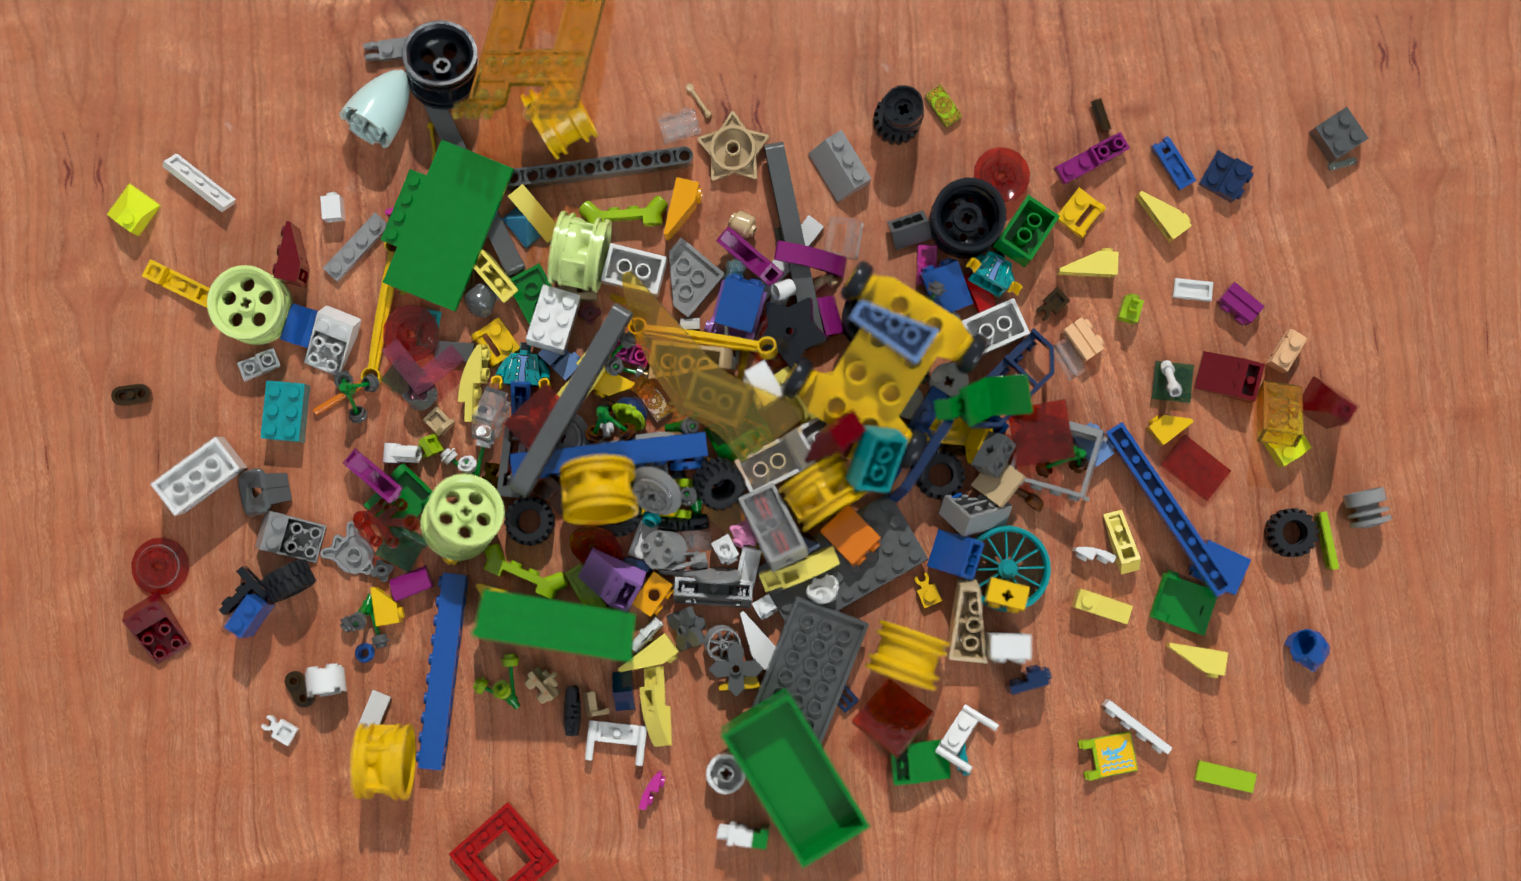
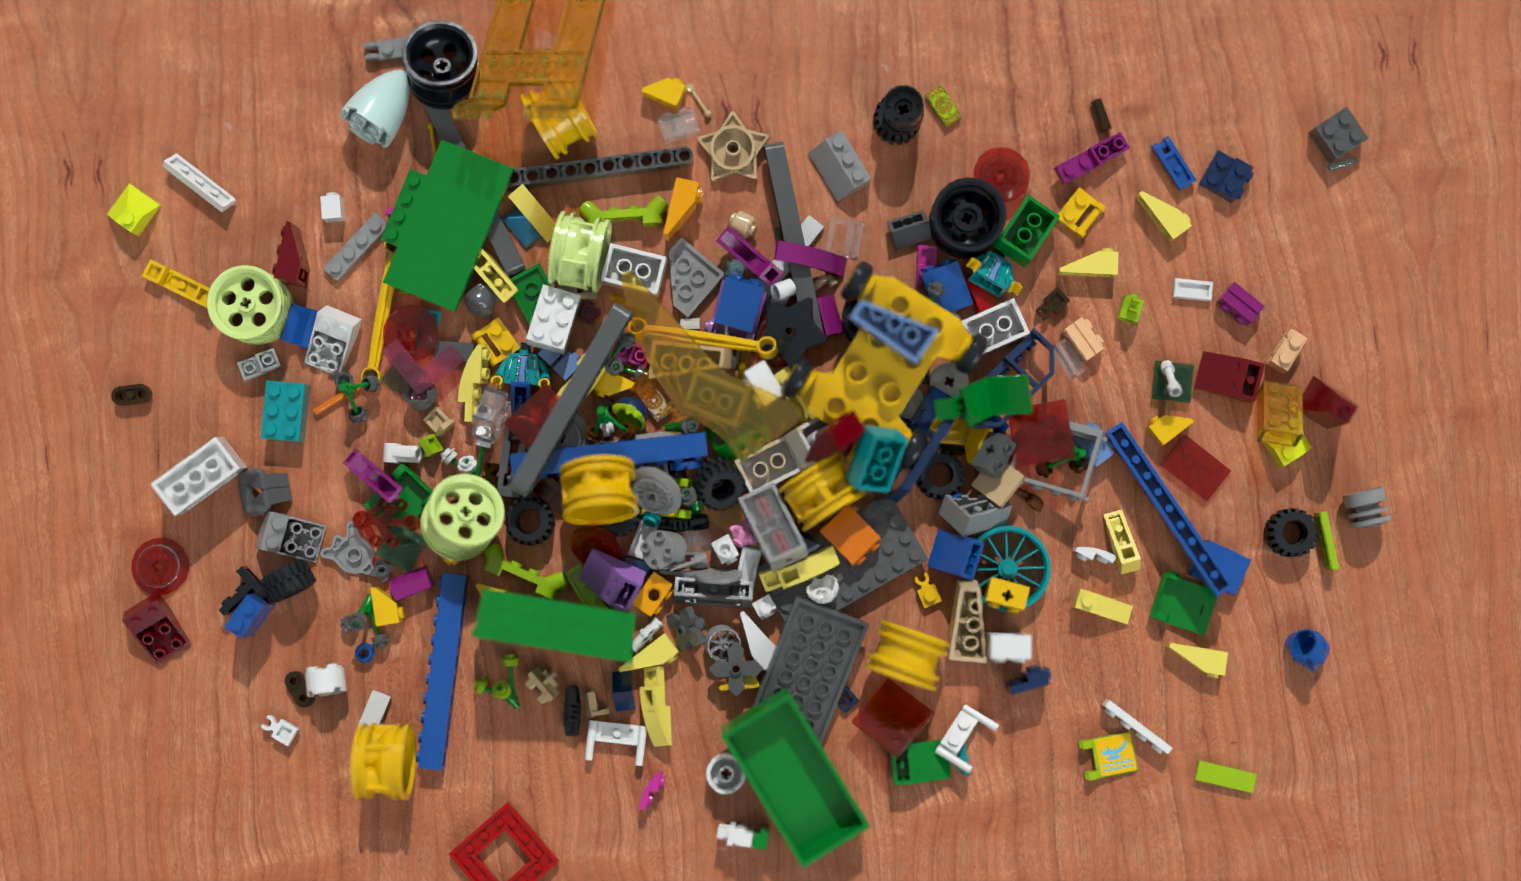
none -> yellow slope [642,78,687,111]

